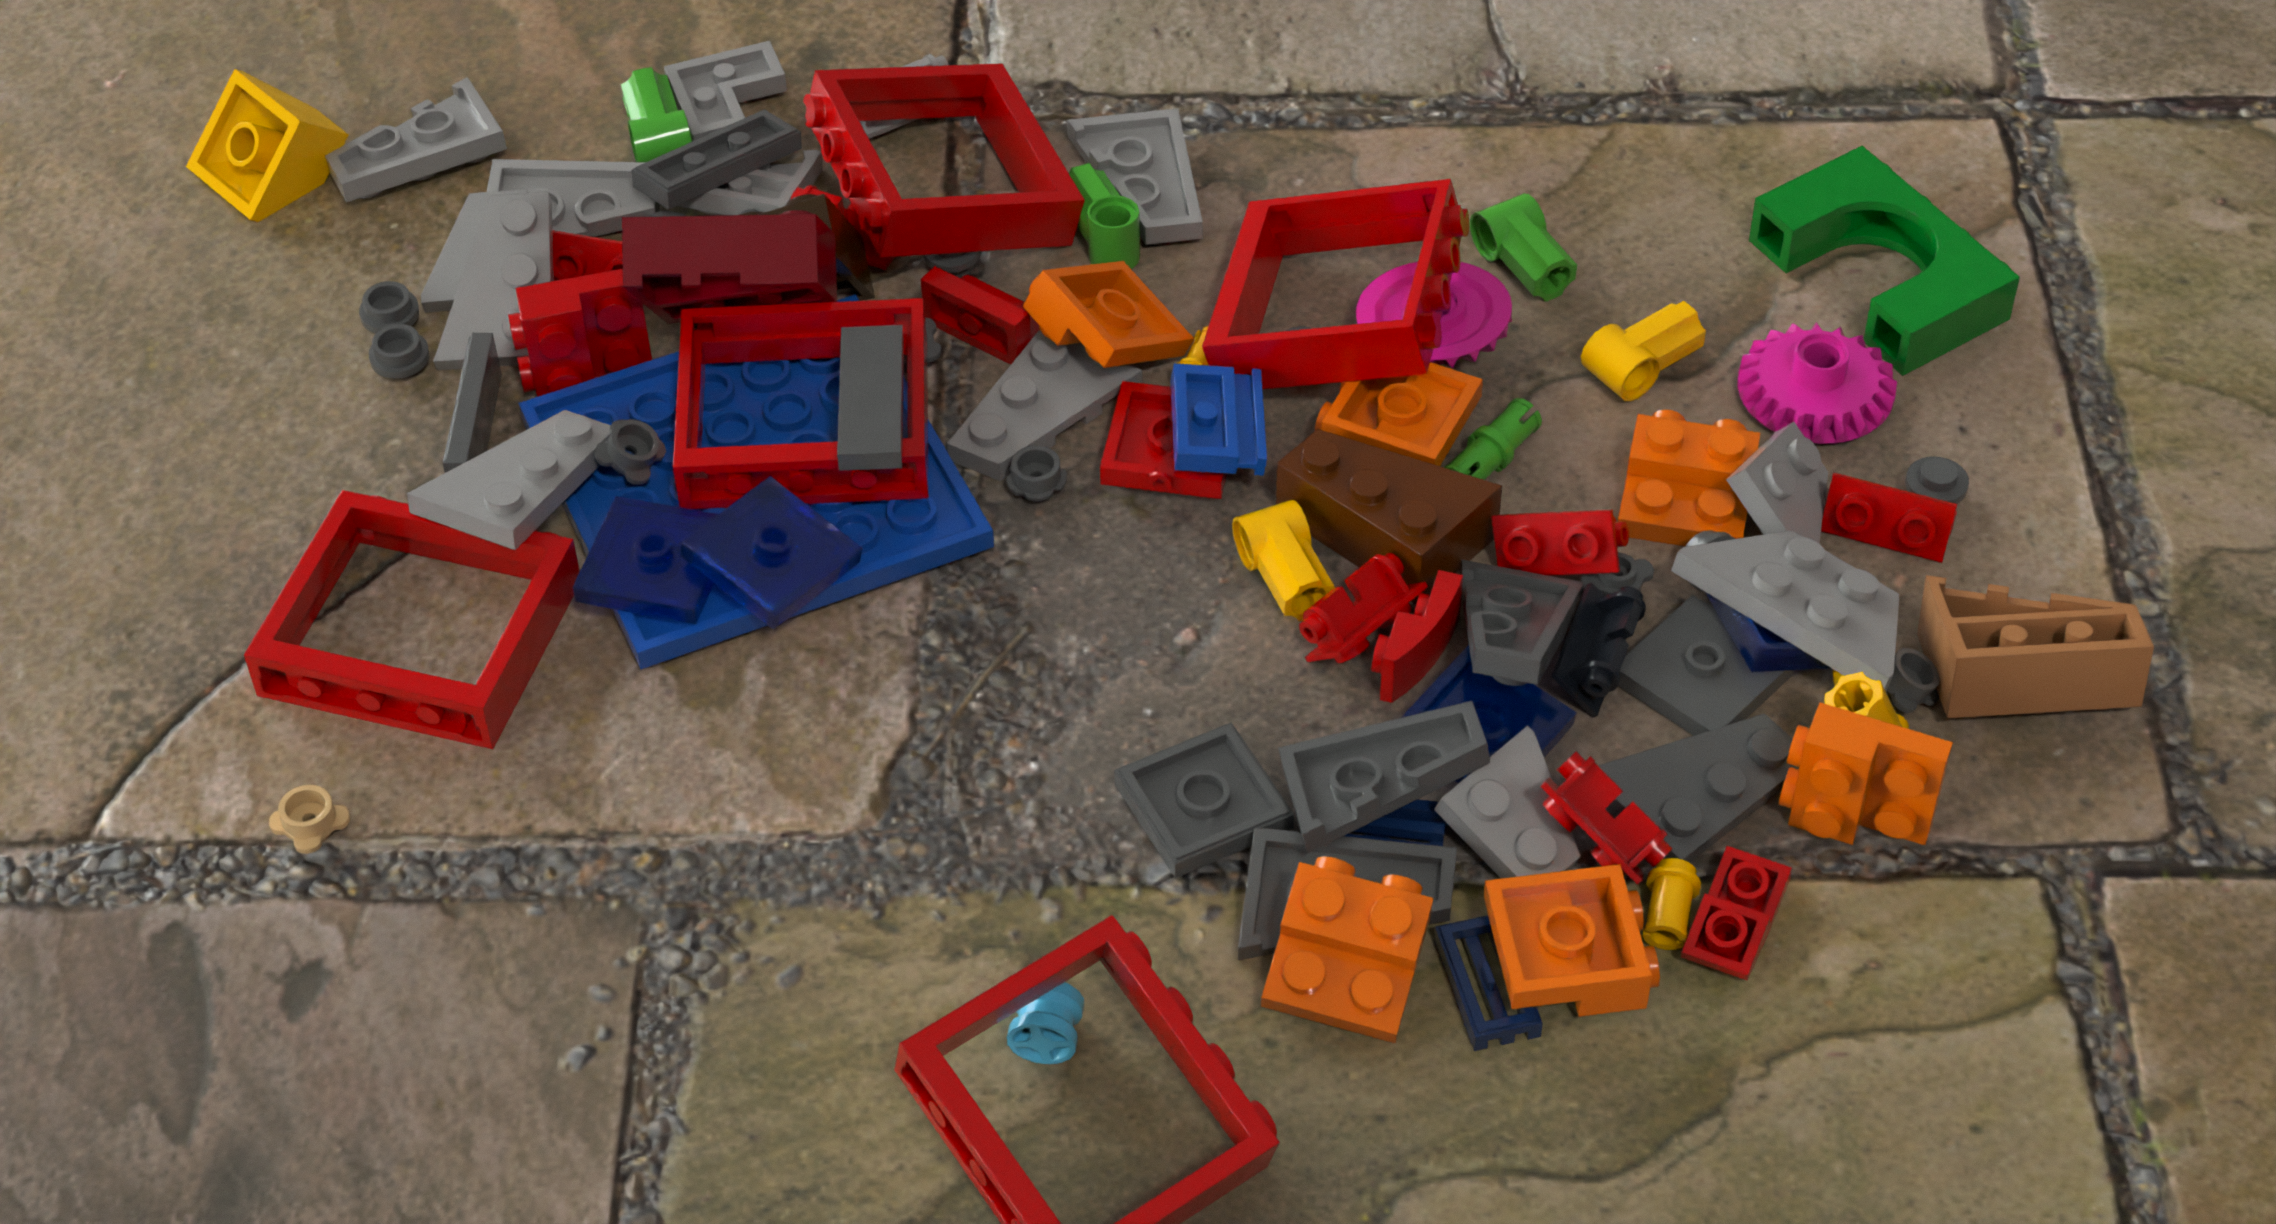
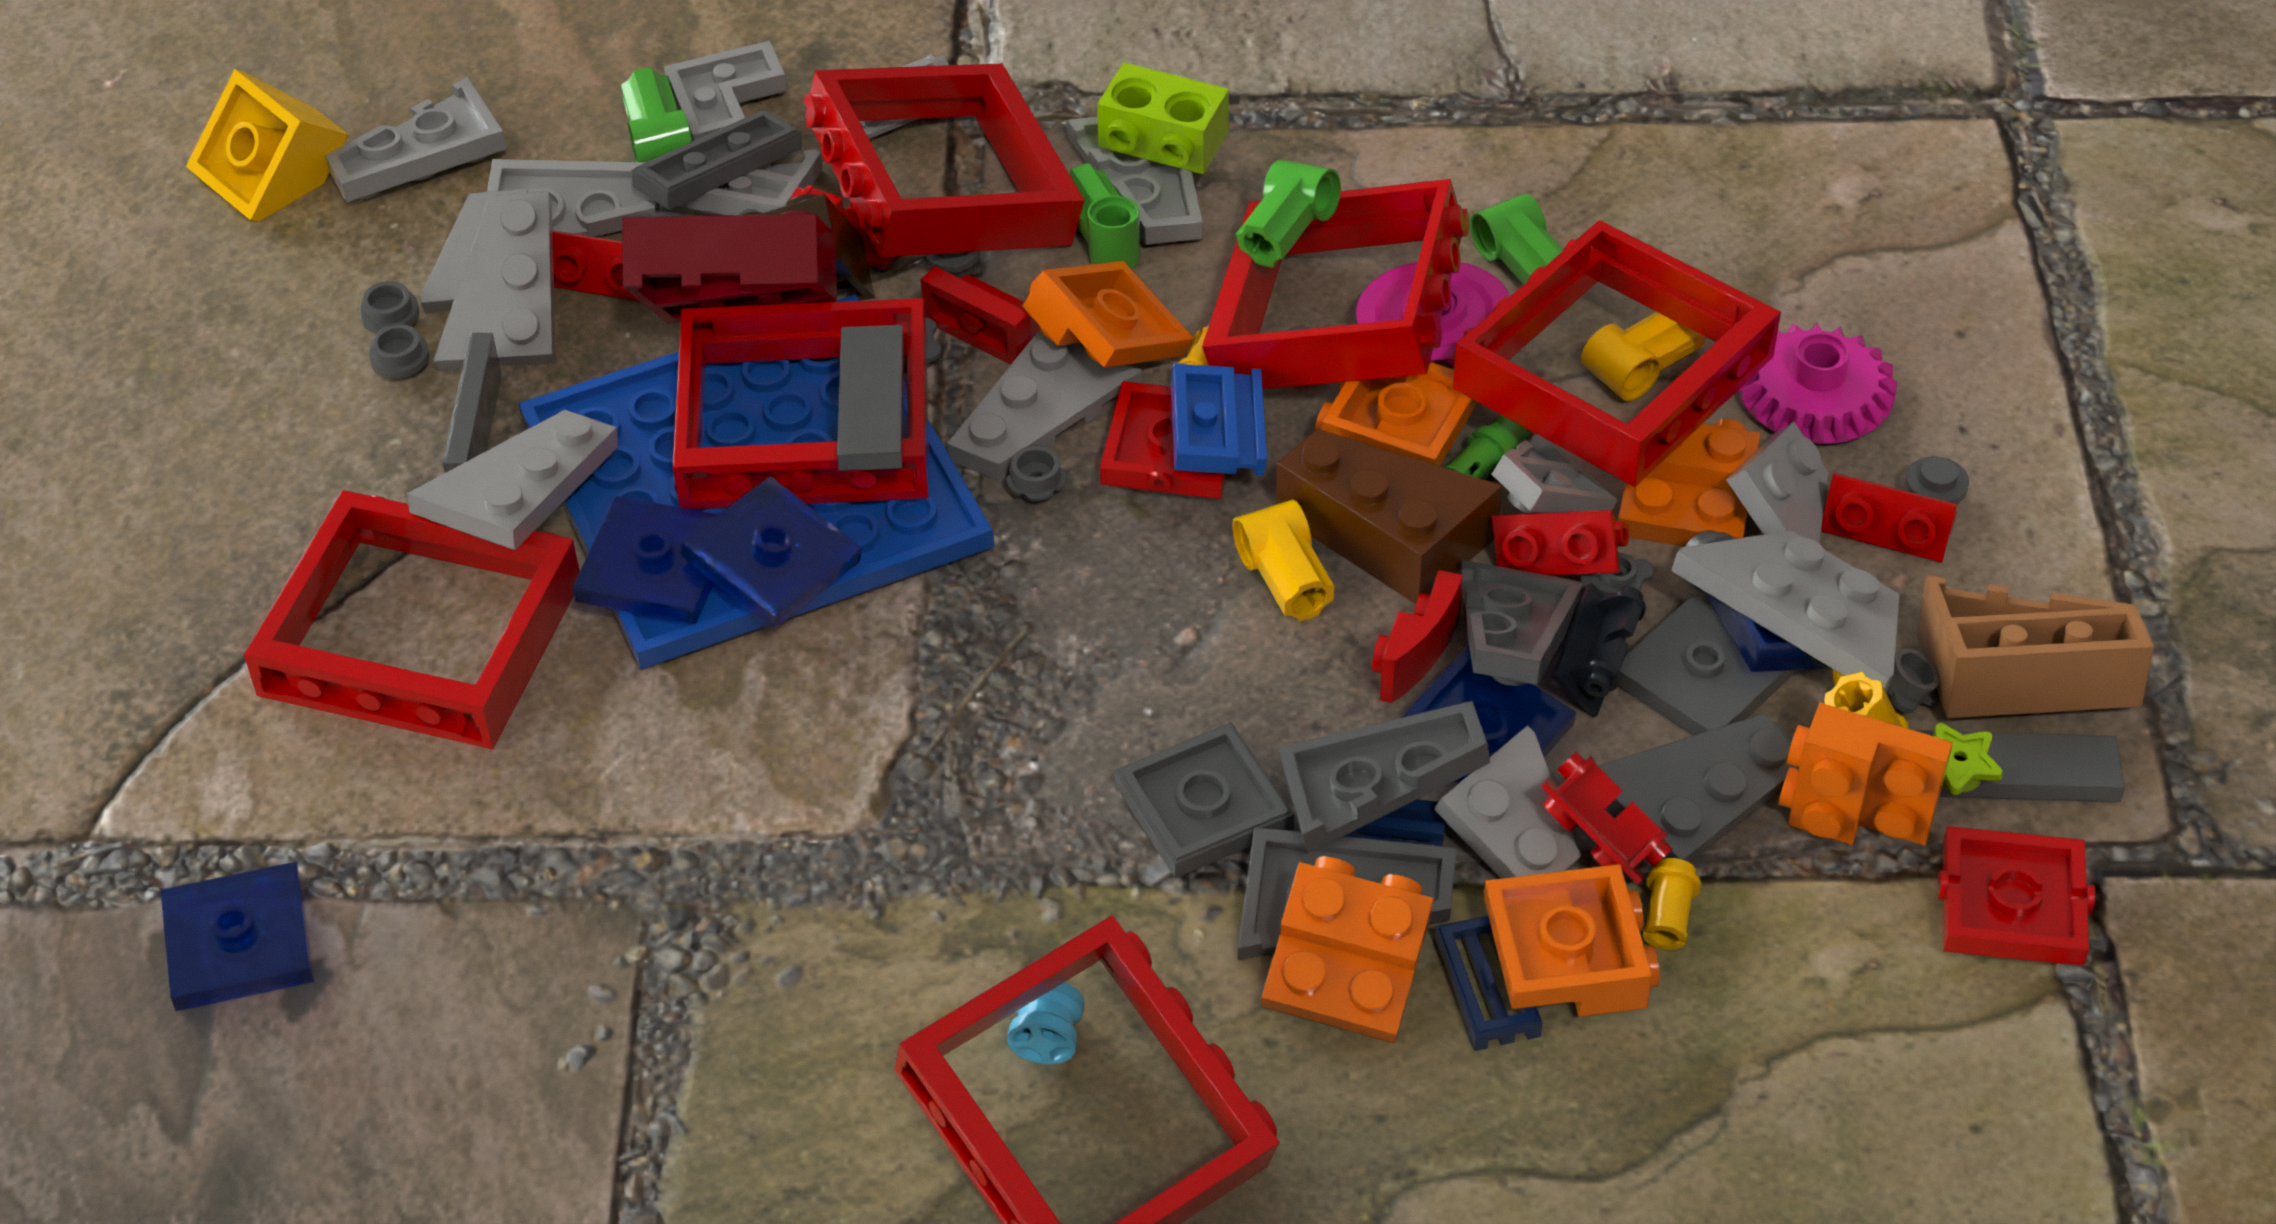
tan plate [269,785,350,854] -> none
red plate [508,269,652,397] -> none
dark grey plate [594,419,666,485] -> none
red hinge [1299,553,1428,663] -> none
red slope [1681,846,1792,980] -> none
green arch [1749,145,2020,376] -> none
none -> clear blue plate [161,862,314,1011]
none -> lime brick [1097,62,1229,175]
none -> bright green piece [1236,159,1341,267]
none -> red window [1452,220,1781,487]
none -> light grey wing [1491,434,1618,513]
none -> dark grey tile [1916,730,2125,802]
none -> lime plate [1933,723,2003,795]
none -> red plate [1938,826,2095,966]

